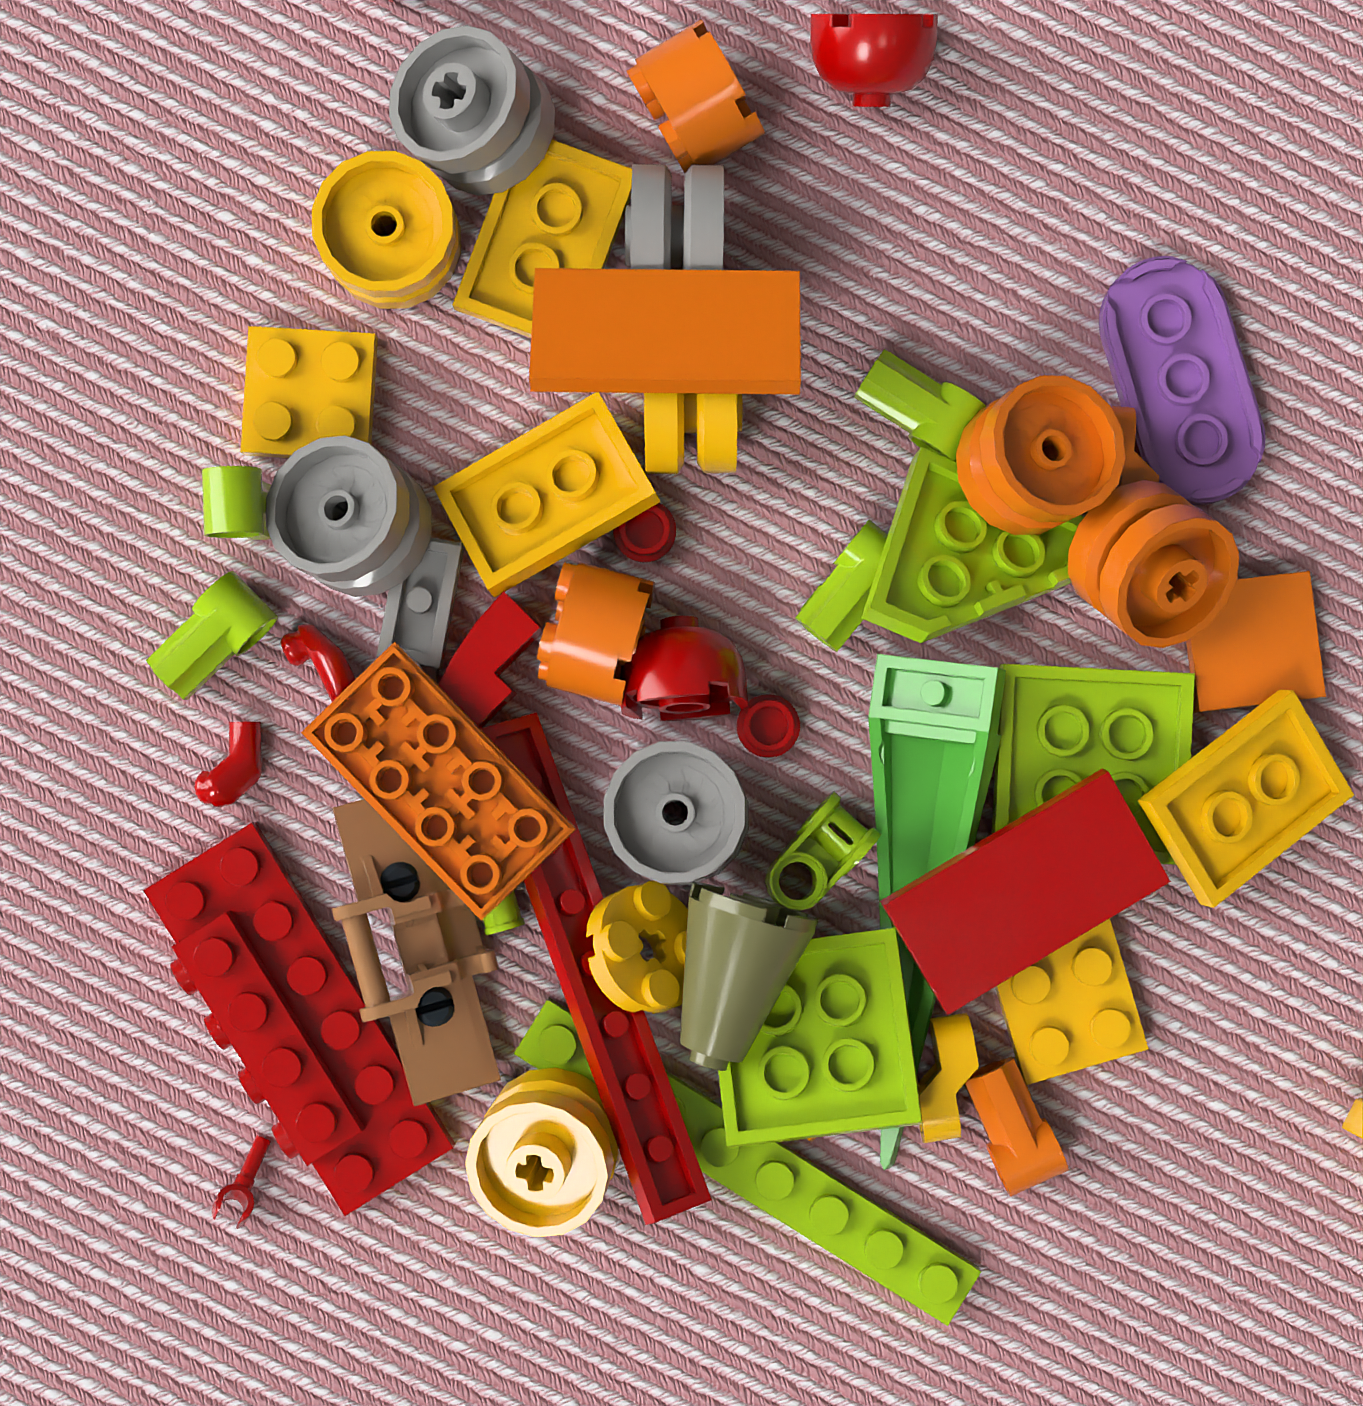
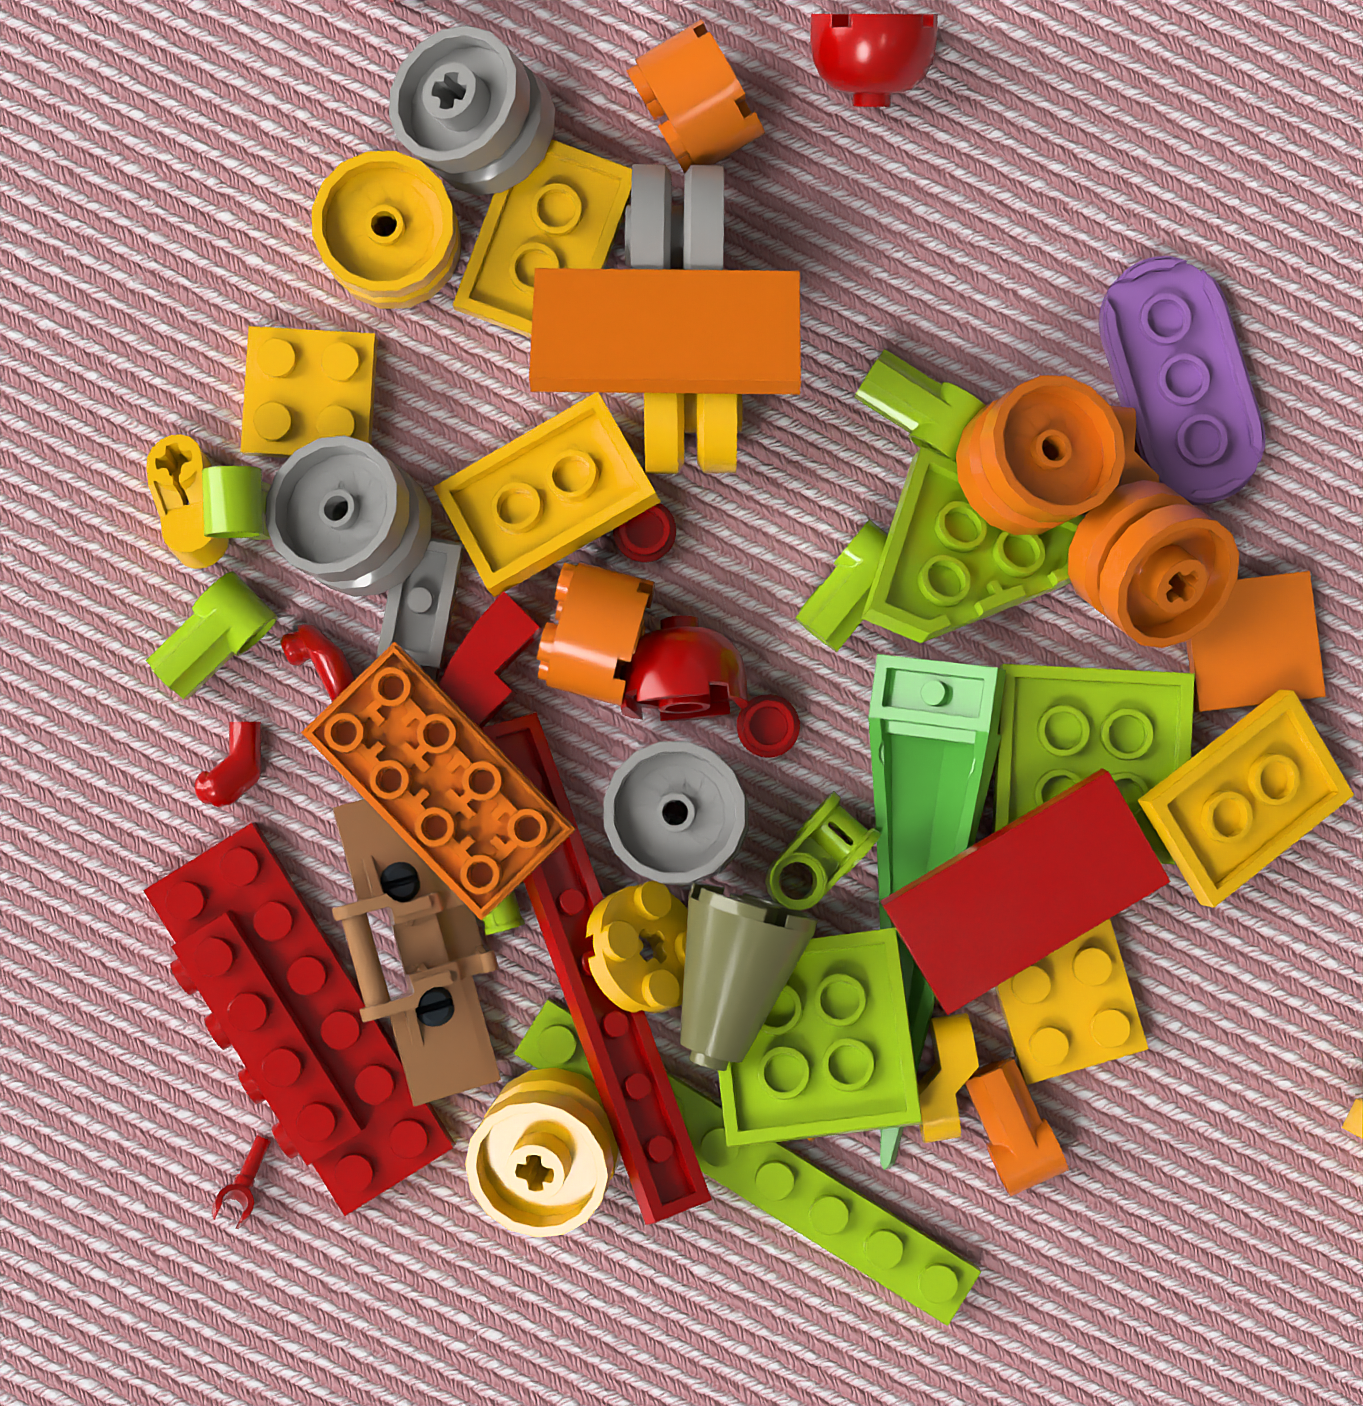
none -> yellow piece [146,434,229,569]

